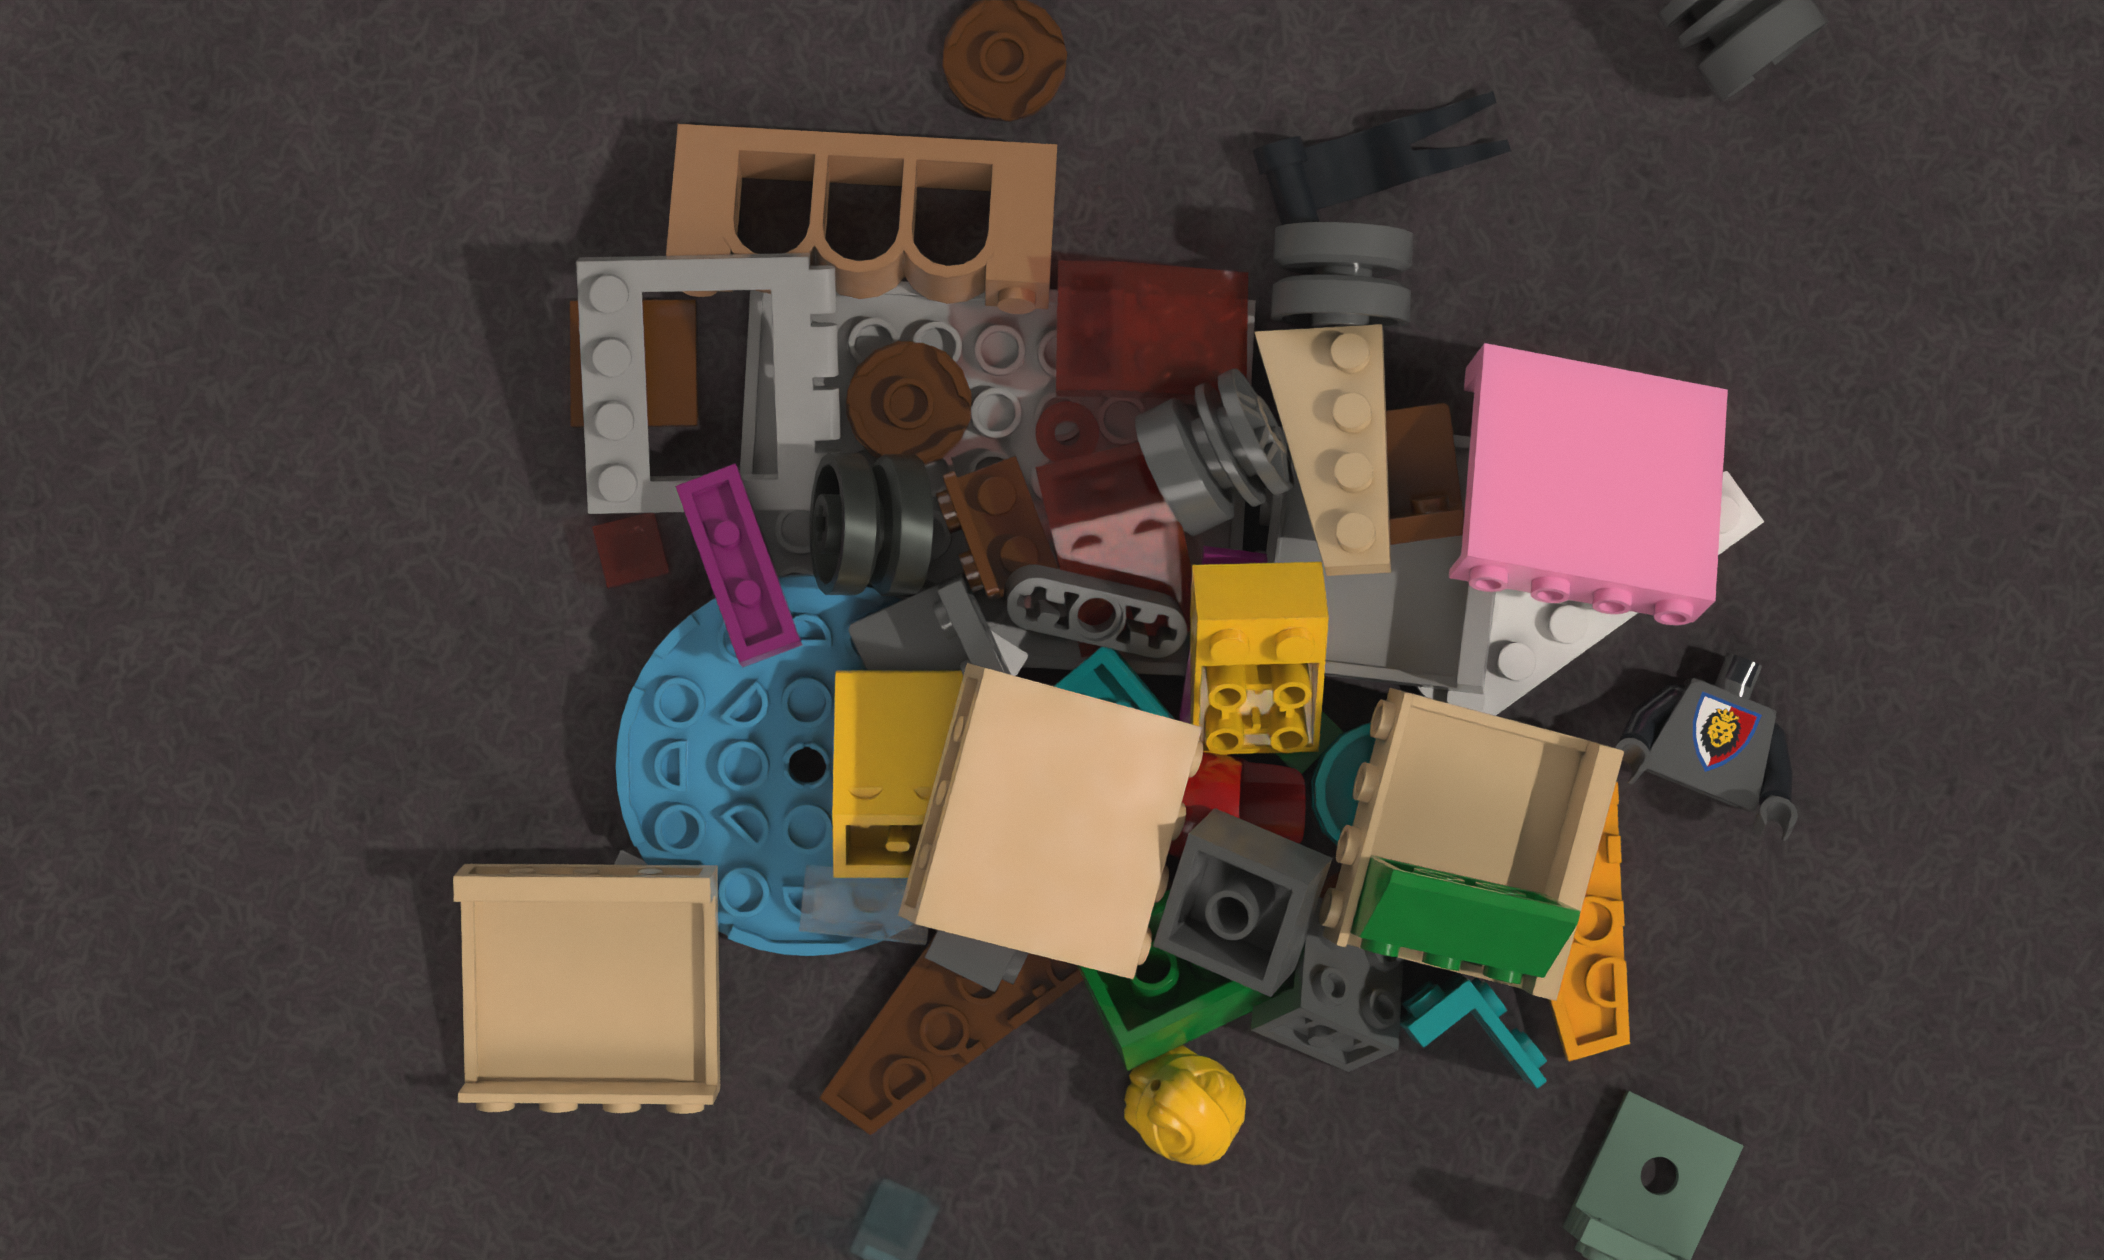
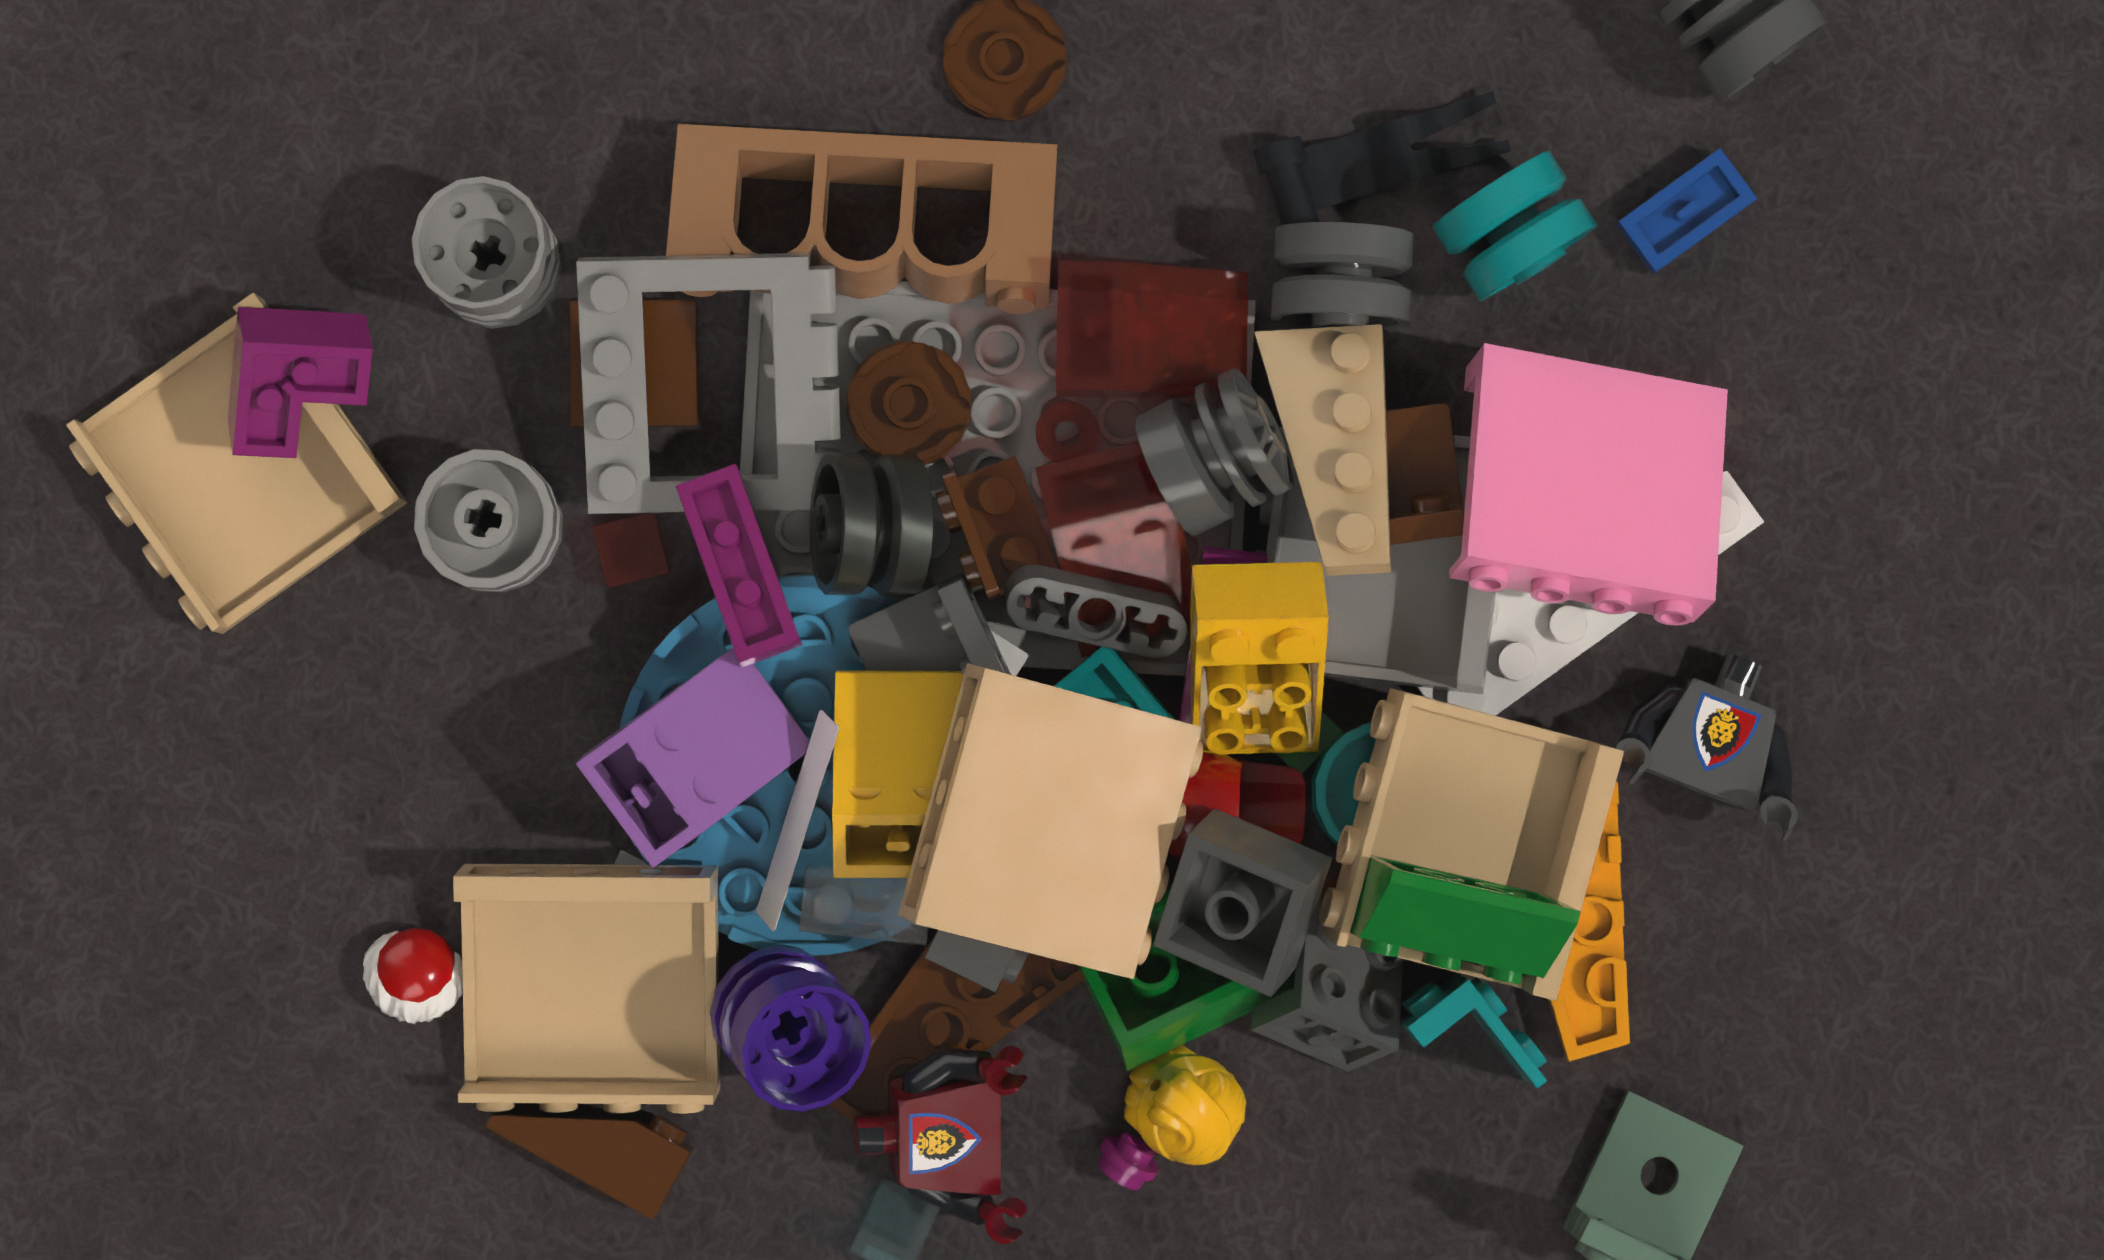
none -> tan panel [66,293,408,634]
none -> magenta panel [228,307,373,458]
none -> hair [363,928,463,1024]
none -> light grey wheel [412,176,562,329]
none -> light grey wheel [414,449,563,593]
none -> reddish brown slope [485,1112,695,1220]
none -> medium lavender slope [576,647,810,868]
none -> dark purple wheel [710,945,871,1112]
none -> white sticker [756,710,839,931]
none -> torso [853,1045,1027,1244]
none -> magenta plate [1097,1133,1159,1190]
none -> teal wheel [1432,151,1598,302]
none -> blue plate [1616,148,1758,275]

